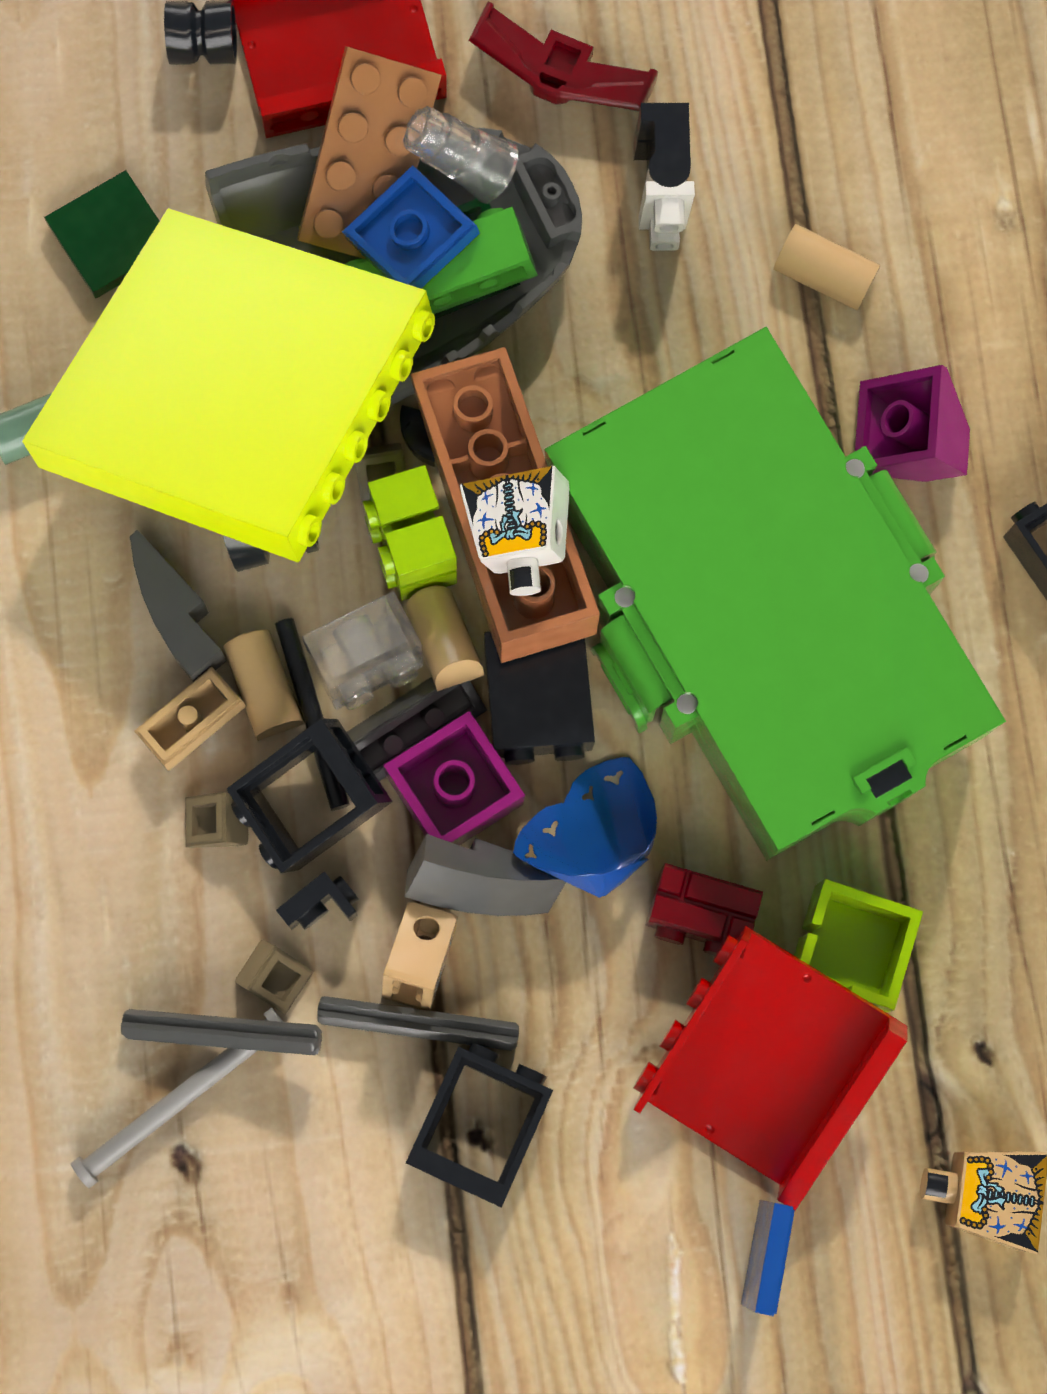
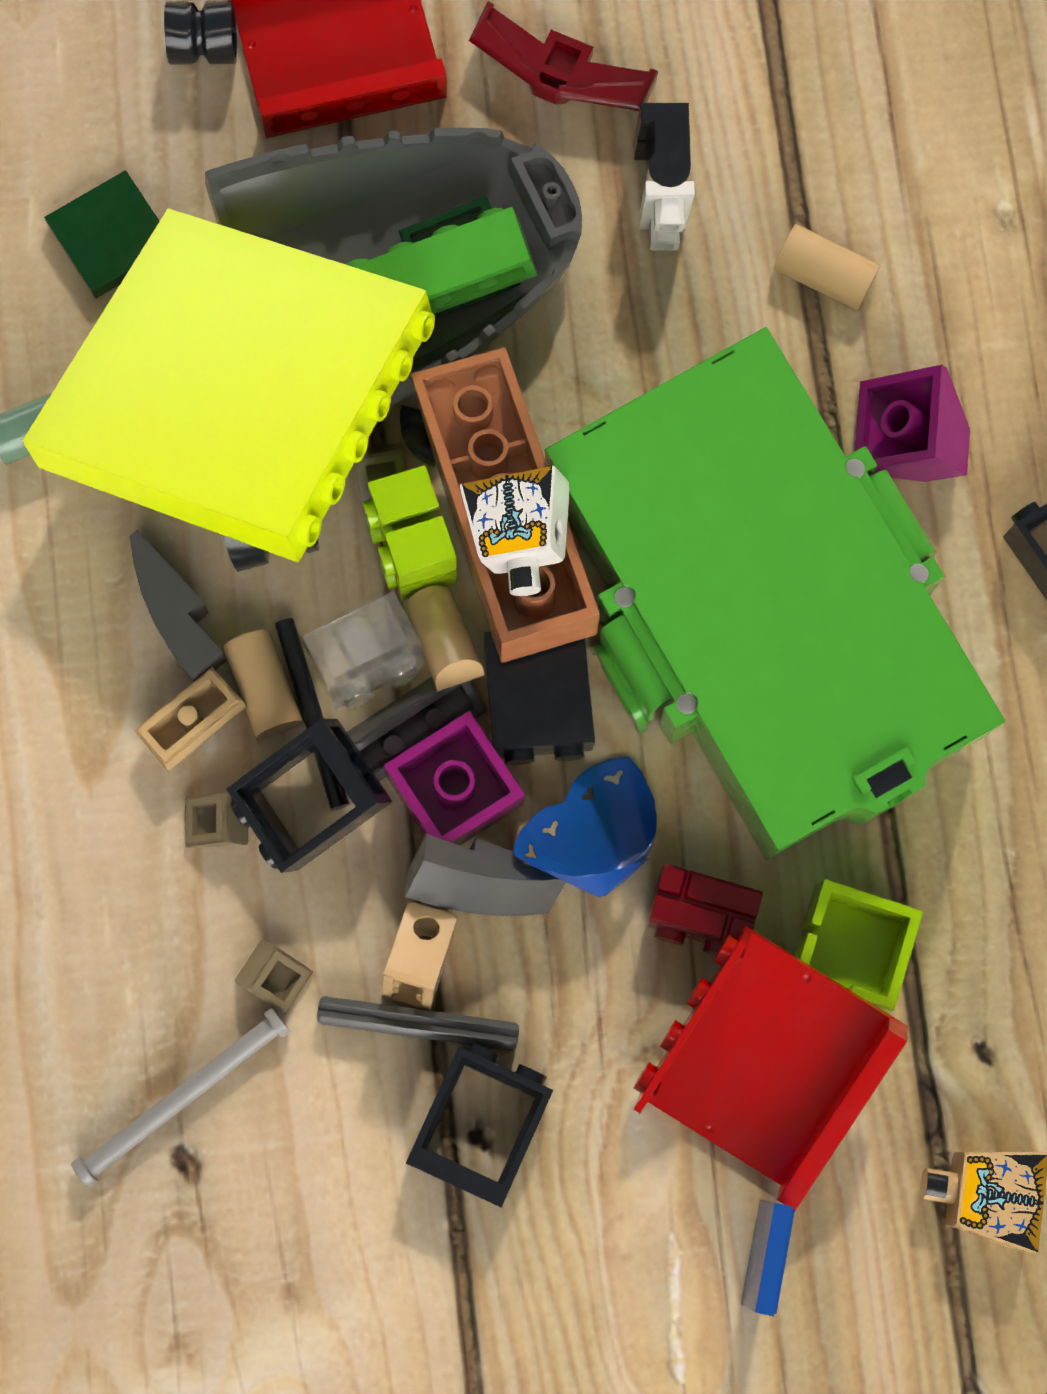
dark grey axle [121,1009,322,1055] -> none
black bracket [276,871,359,930] -> none
medium nougat plate [297,46,442,259] -> none
blue tile [342,165,480,289] -> none
clear plant [403,106,518,203] -> none

